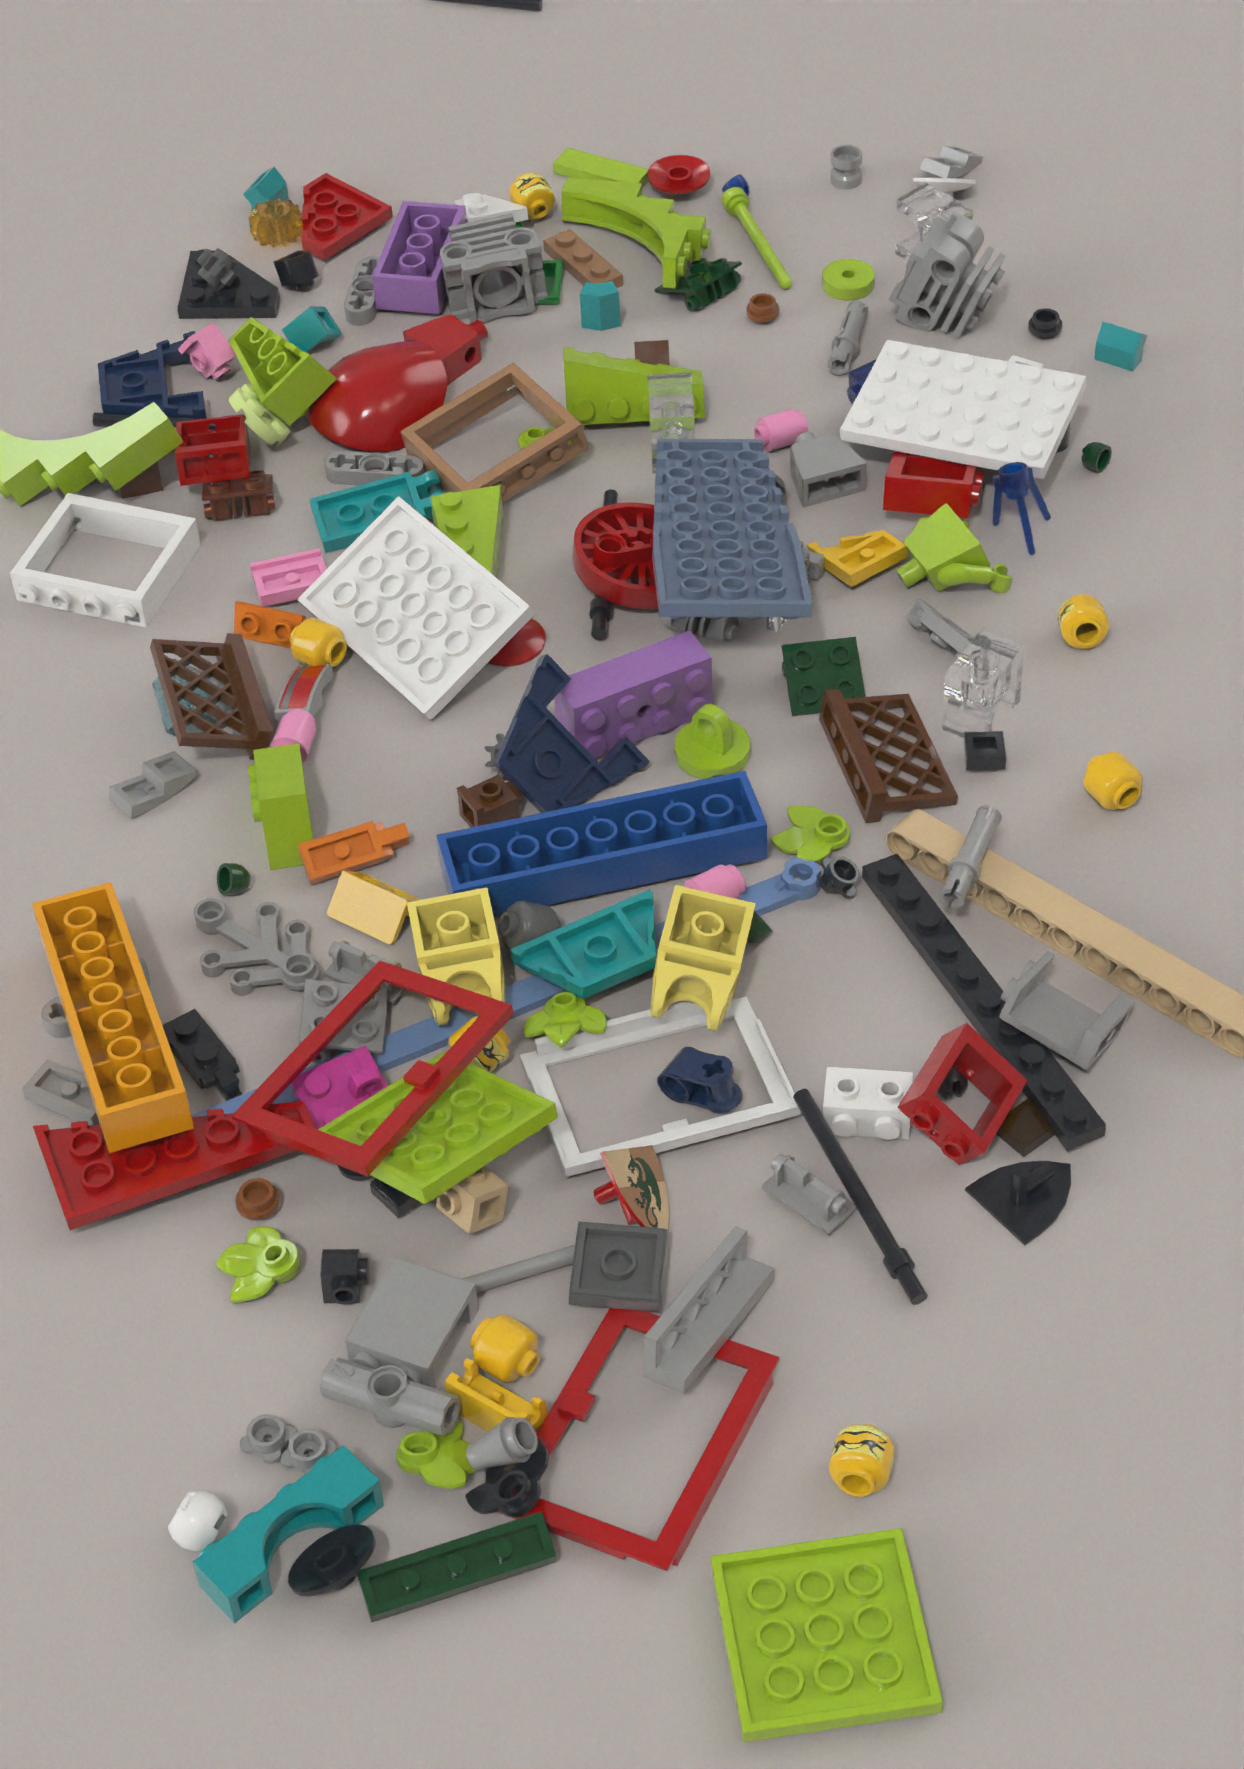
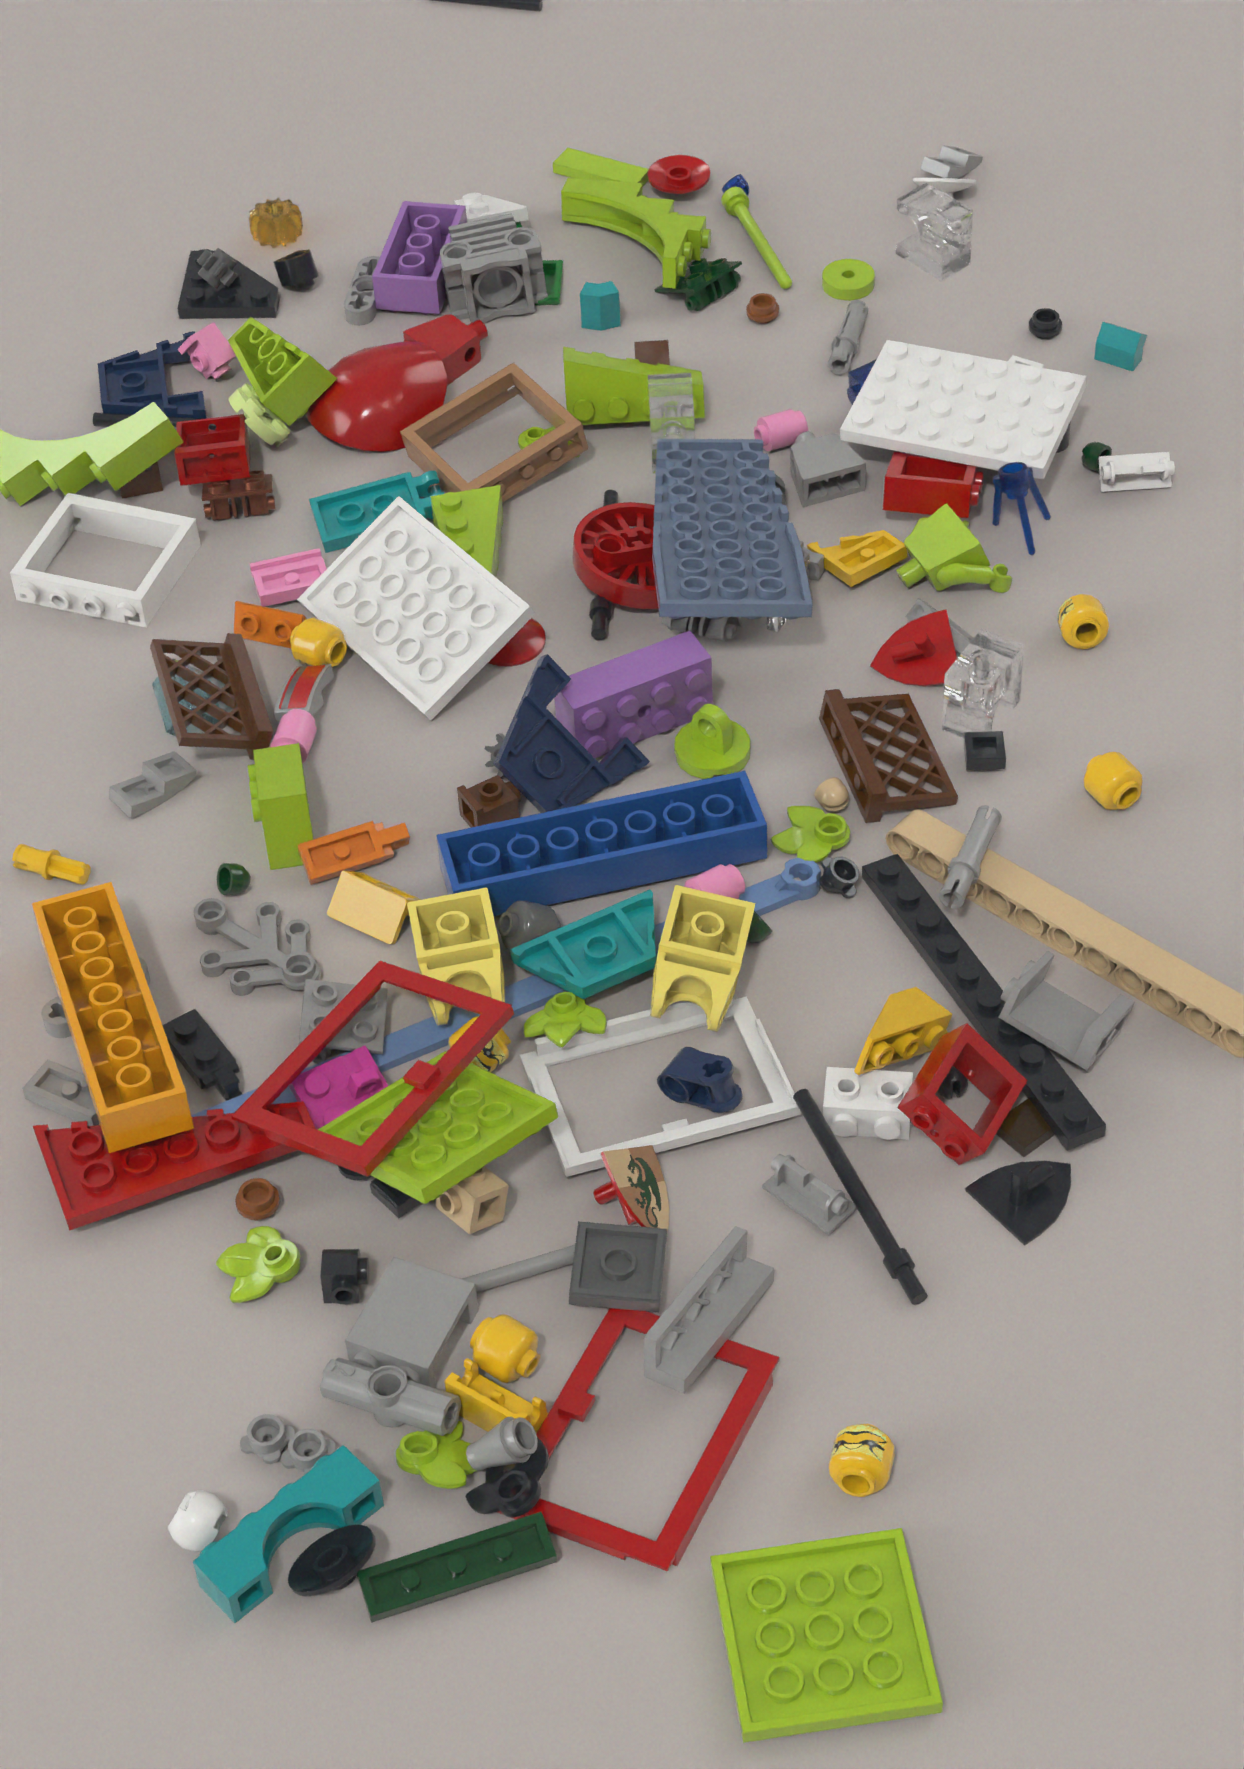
teal piece [243,167,289,220] -> none
teal panel [281,306,342,353] -> none
red plate [301,173,393,261] -> none
light grey beam [324,451,424,486] -> none
light grey hinge [324,940,405,1004] -> none
yellow head [509,172,555,221] -> none
medium nougat plate [543,229,623,288] -> none
dark green hinge [781,637,865,716] -> none
light grey wheel [830,145,862,189] -> none
light grey piece [888,211,1006,339] -> none
none -> yellow axle [12,844,91,885]
none -> tan hinge [814,777,849,812]
none -> yellow slope [854,987,953,1075]
none -> red shield [870,609,962,687]
none -> white hinge [1098,452,1175,492]

